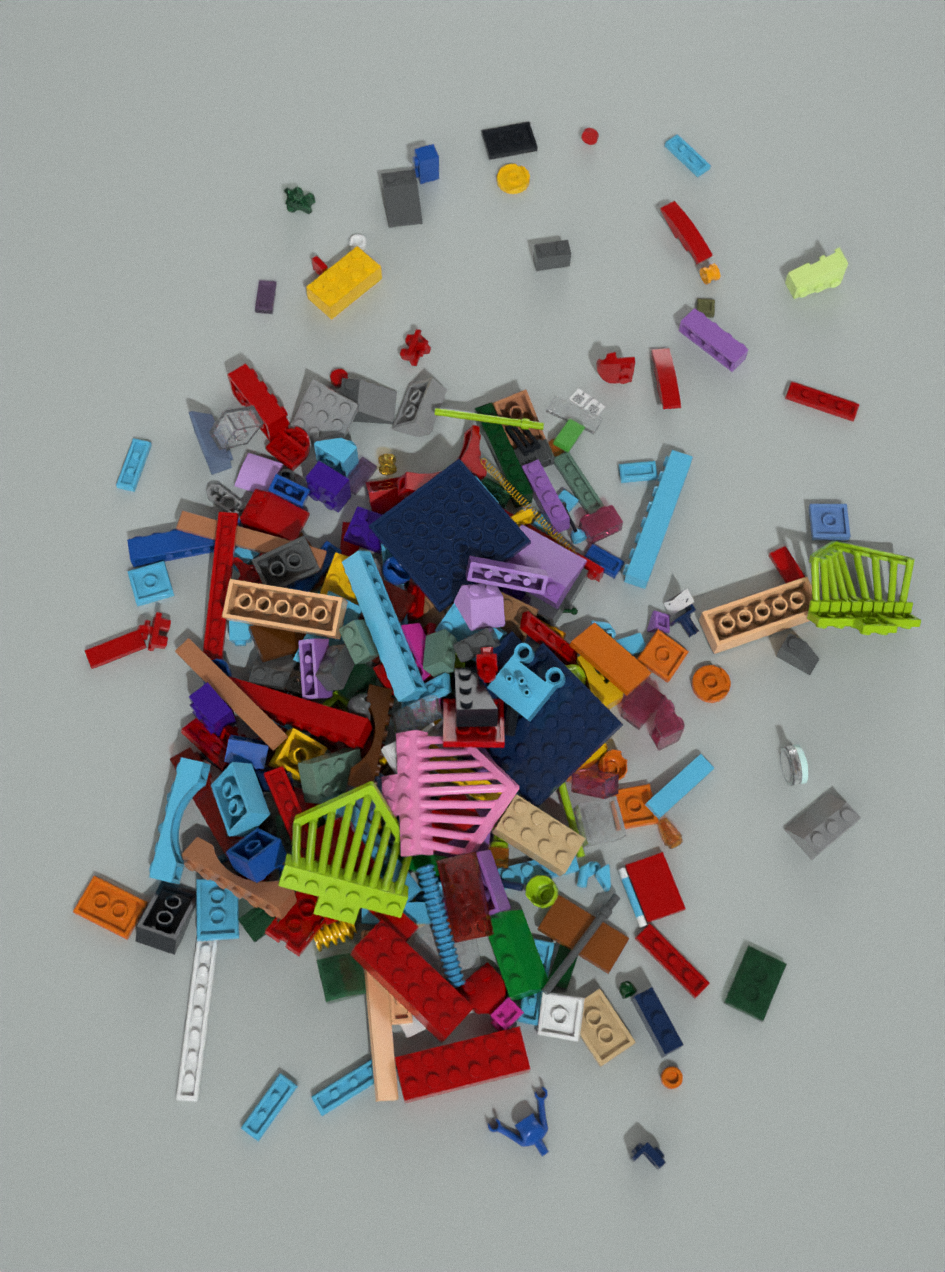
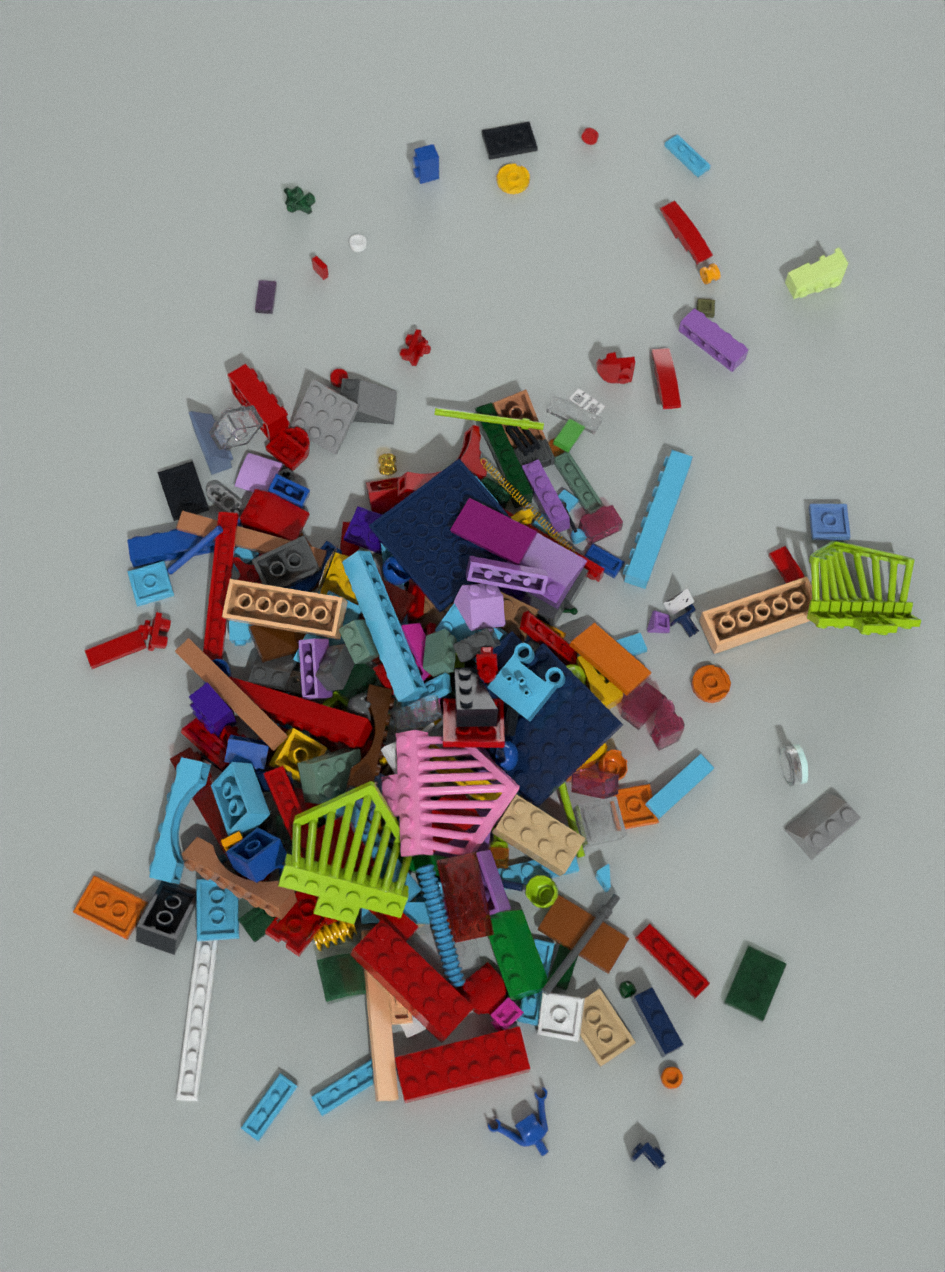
medium azure tile [116,438,152,492] -> none
yellow brick [306,246,382,320] -> none
dark purple brick [306,461,352,513] -> none
medium azure slope [314,438,359,478] -> none
clear purple tile [346,457,377,495] -> none
dark grey slope [381,170,423,228] -> none
light grey slope [392,378,447,437] -> none
dark grey brick [533,240,571,271] -> none
medium azure arm [577,861,601,888] -> none
medium azure arm [591,621,616,639] -> none
medium azure tile [618,461,658,483] -> none
medium azure bar [618,868,648,928] -> none
red tile [625,852,686,923] -> none
orange tile [637,629,689,683] -> none
clear orange cone [657,818,683,849] -> none
dark grey slope [776,633,819,675] -> none
red tile [785,381,860,422] -> none
none -> black tile [157,461,209,521]
none -> blue bar [167,525,223,575]
none -> light orange tile [221,831,243,851]
none -> sticker [317,544,339,592]
none -> magenta tile [450,498,537,565]
none -> blue hair [495,741,519,772]

